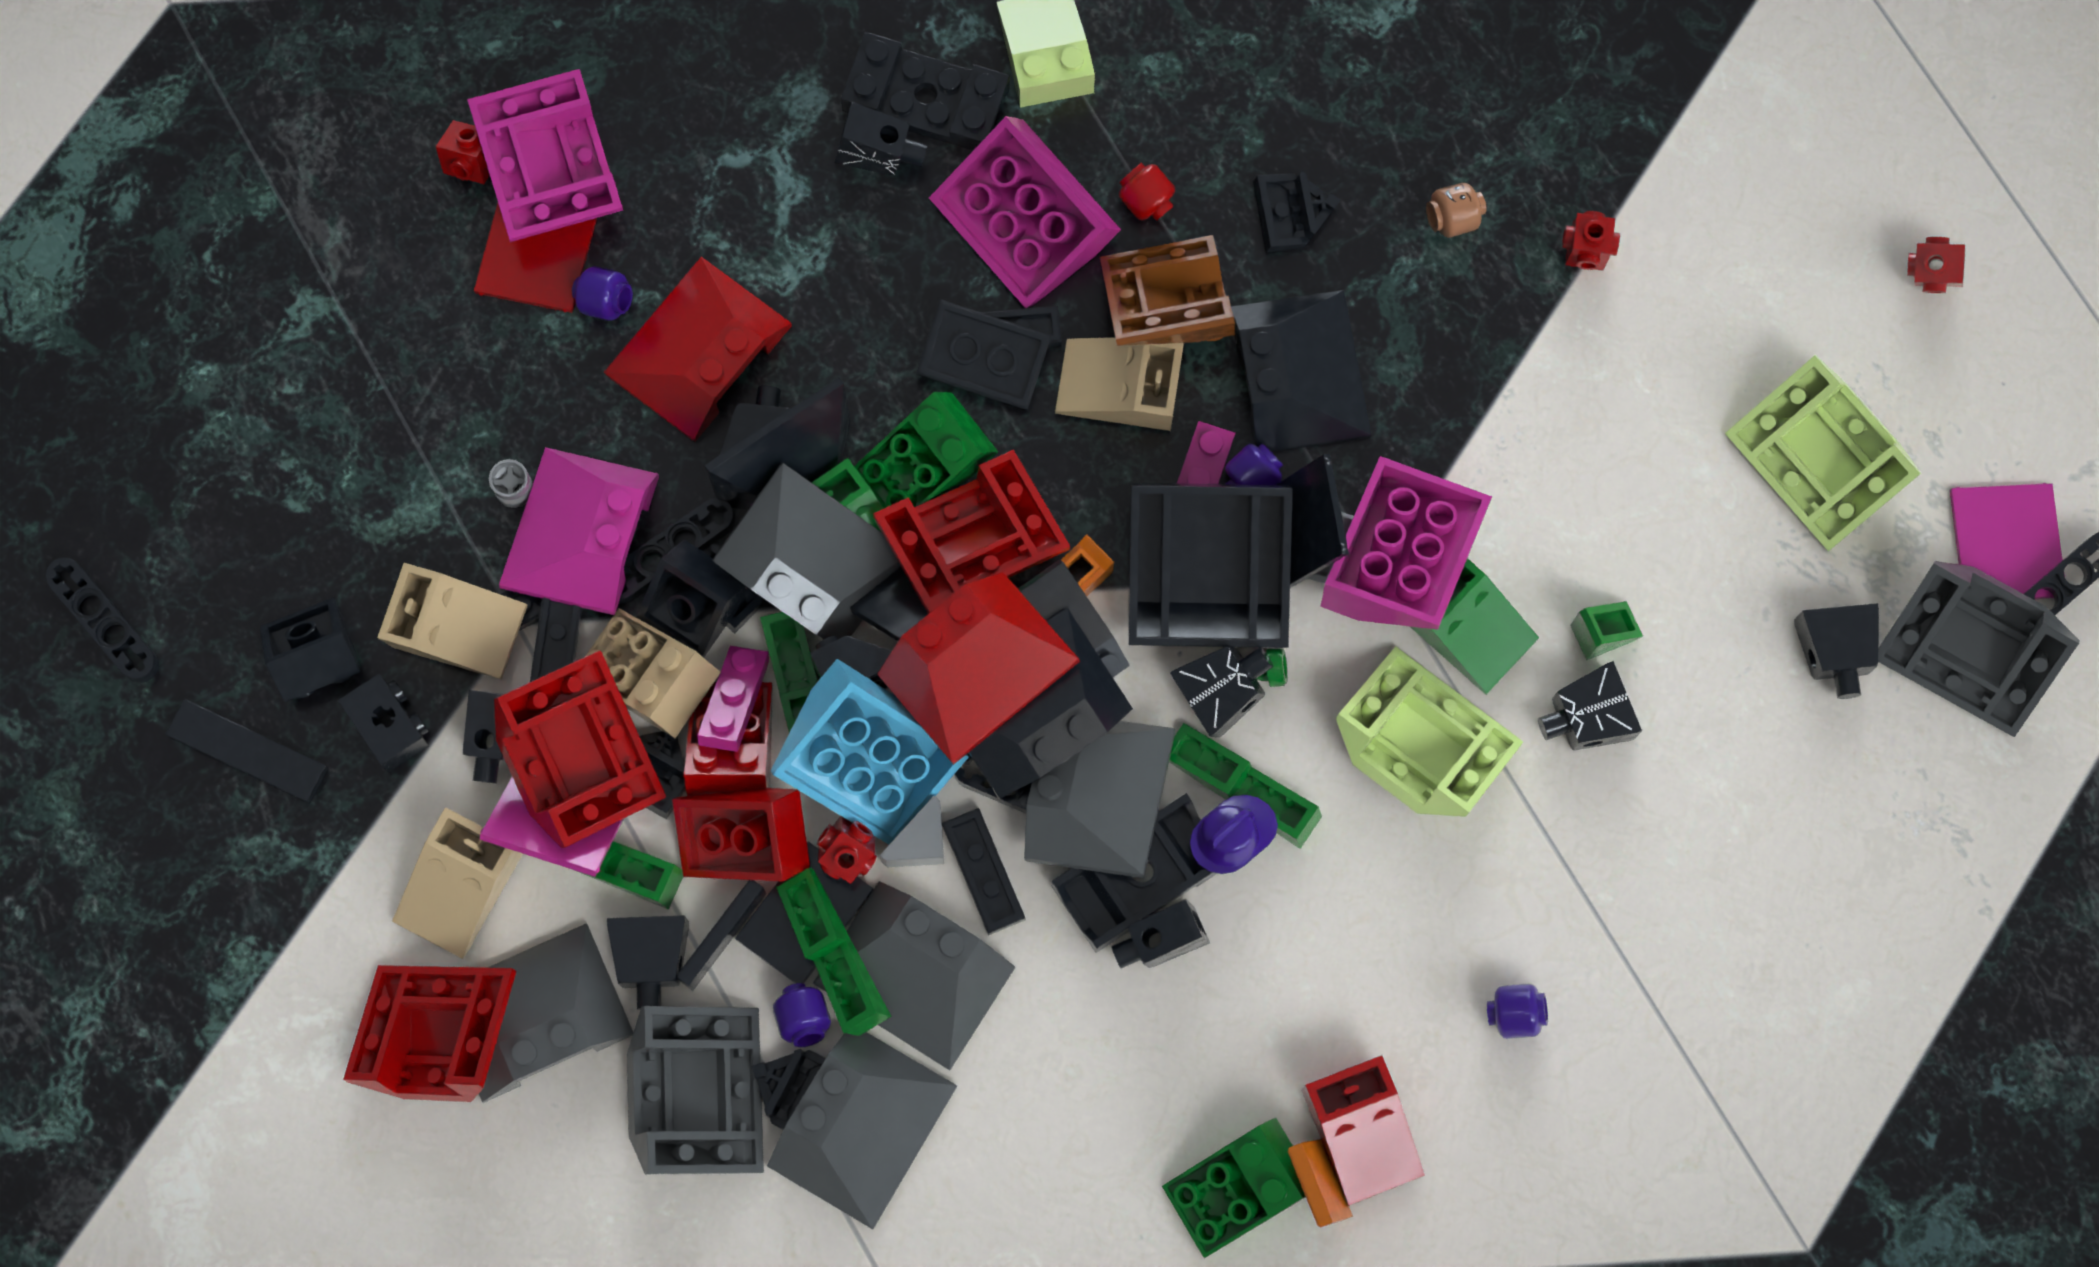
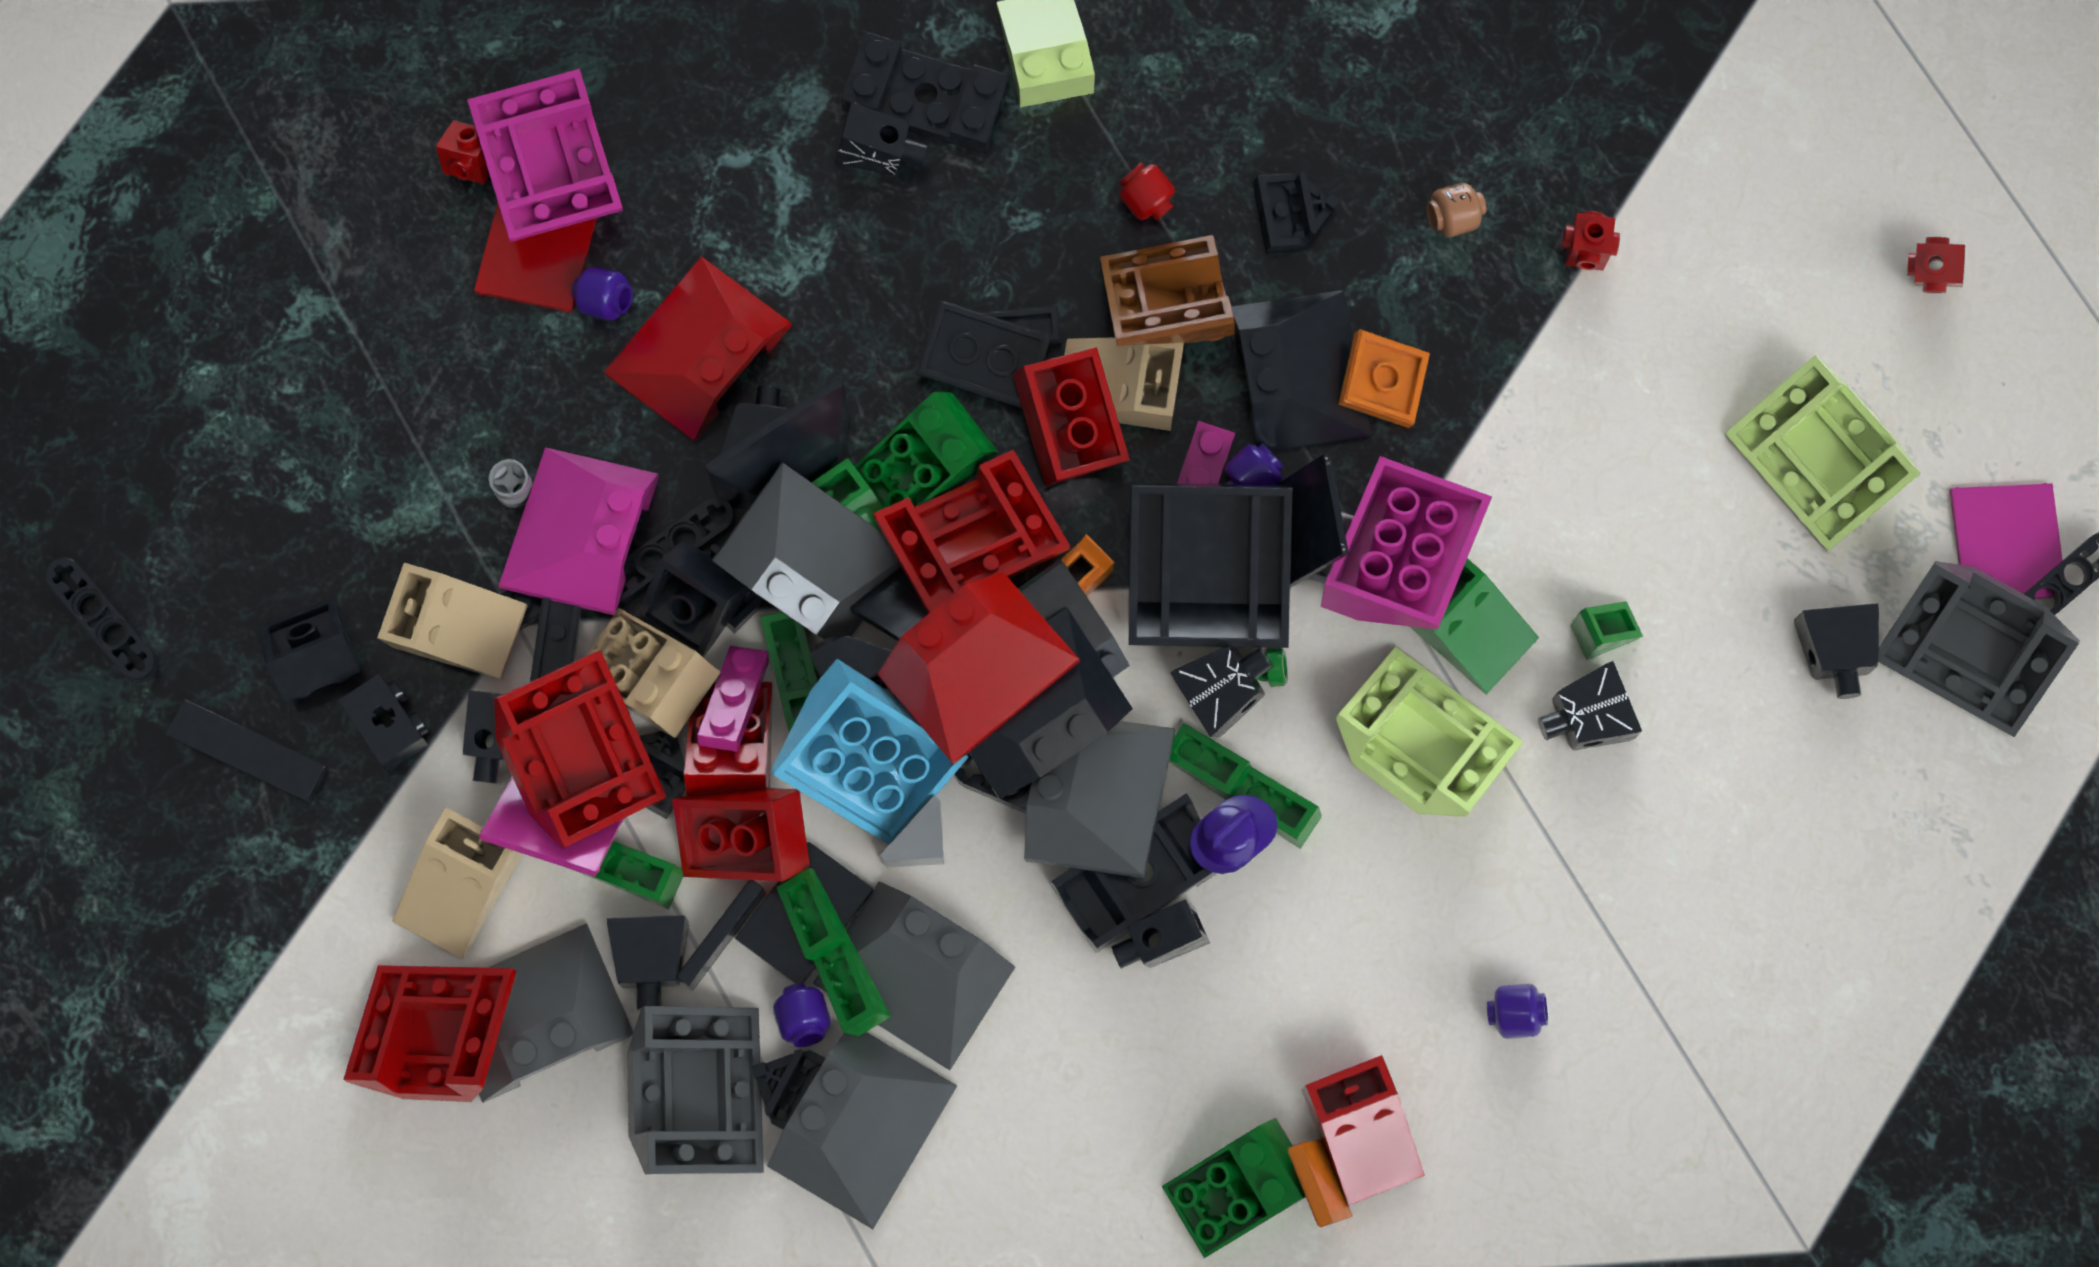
red brick [816,816,877,884] -> none
dark pink slope [929,116,1121,308] -> none
black tile [942,808,1026,936] -> none
none -> red slope [1012,347,1130,486]
none -> orange tile [1338,329,1430,428]

